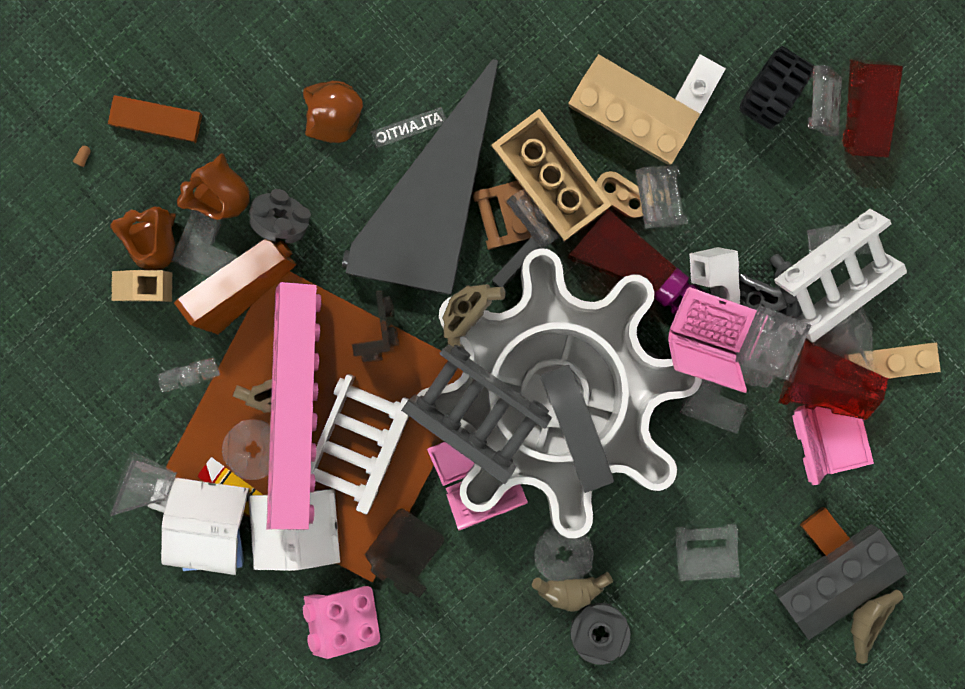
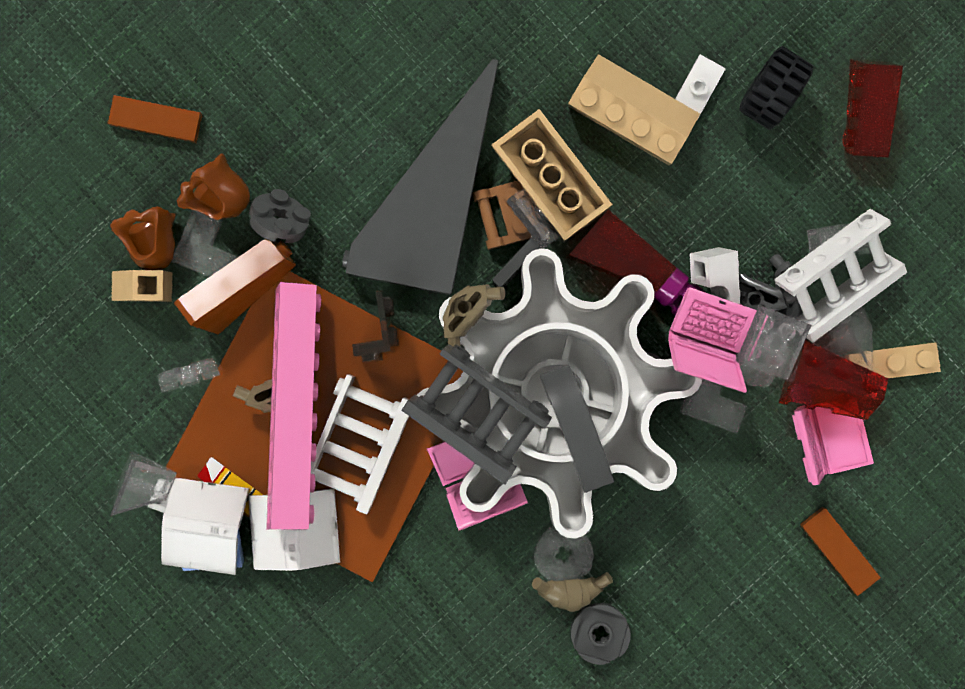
medium nougat piece [73,145,91,167] -> none
clear plate [222,419,270,480] -> none
dark orange piece [303,81,363,143] -> none
bright pink bracket [303,586,380,659] -> none
clear smoke bracket [364,508,444,598] -> none
clear sticker [371,107,446,148] -> none
tan plate [596,171,650,219] -> none
clear plate [635,166,688,229] -> none
clear plate [676,523,740,581] -> none
dark grey slope [773,524,908,640] -> none
clear plate [808,65,842,136] -> none
dark tan piece [851,590,903,664] -> none

